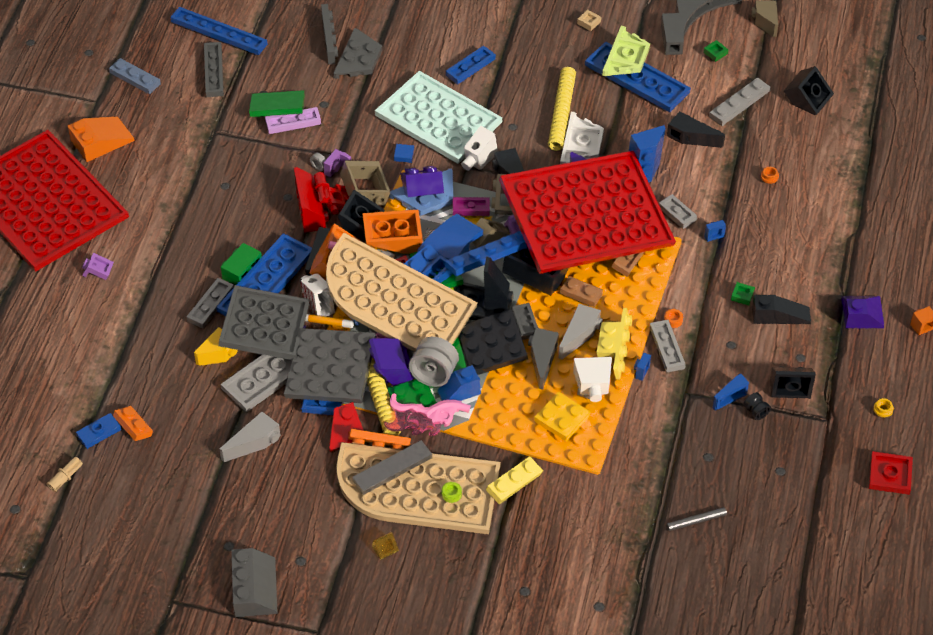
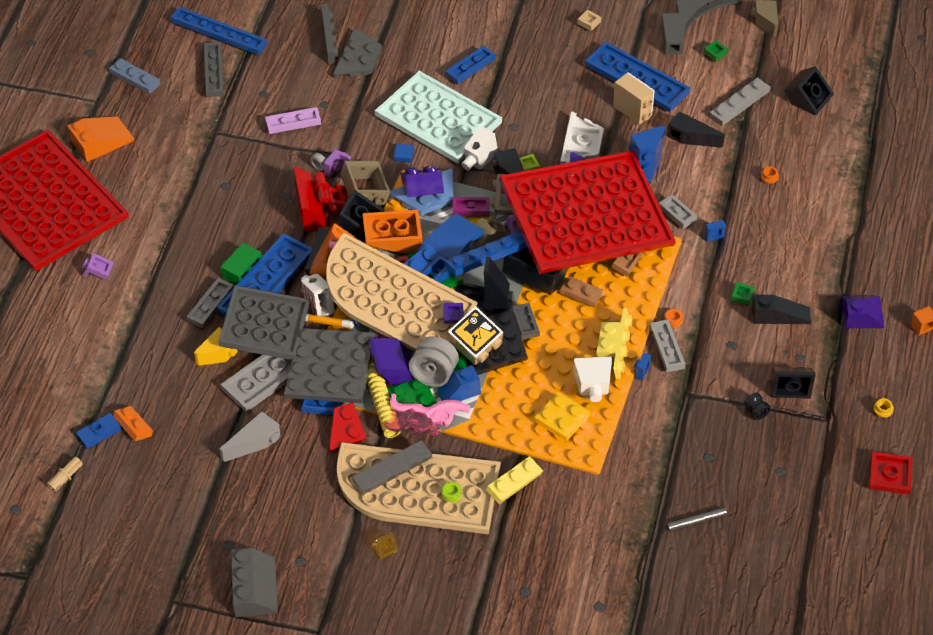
green tile [249,90,305,117] -> none
orange plate [348,429,411,450] -> none
dark grey slope [528,328,559,390] -> none
light yellow piece [548,67,576,151] -> none
light grey slope [559,304,603,359] -> none
yellowish green wing [602,26,650,76] -> none
blue slope [713,373,749,410] -> none
none -> dark purple plate [443,303,464,324]
none -> piece [447,306,503,365]
none -> lime tile [519,154,540,171]
none -> tan piece [613,72,655,125]

